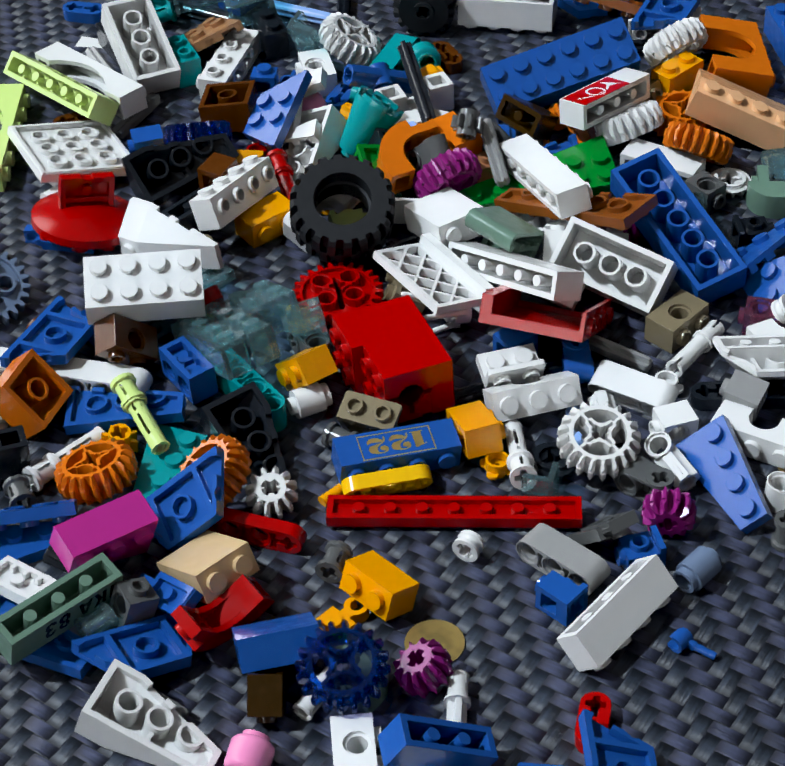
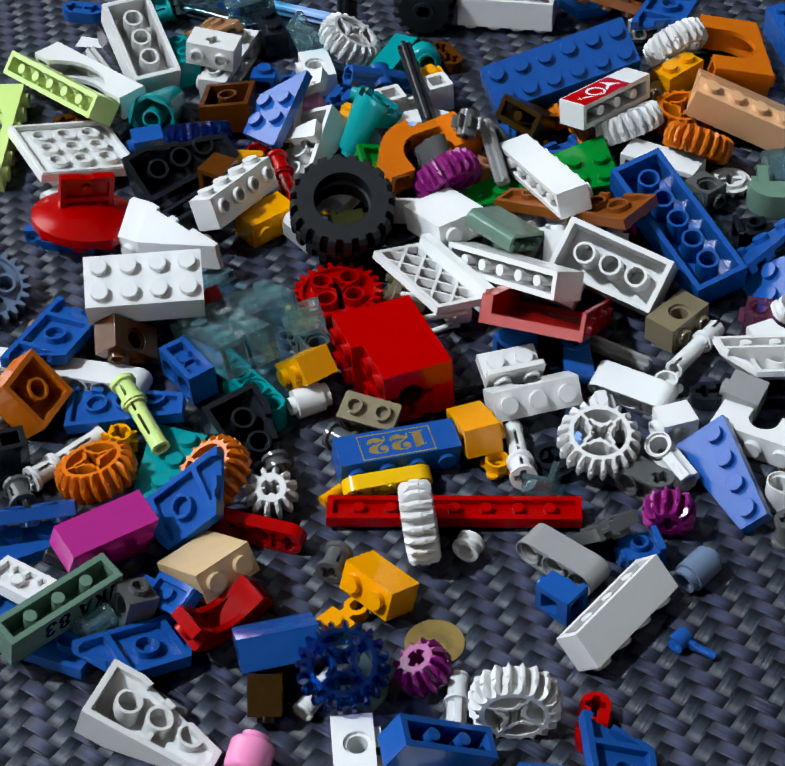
none -> teal cone [128,85,186,140]
none -> white brick [186,26,242,72]
none -> dark grey bush [261,449,292,475]
none -> white gear [398,478,442,567]
none -> white gear [467,662,563,740]

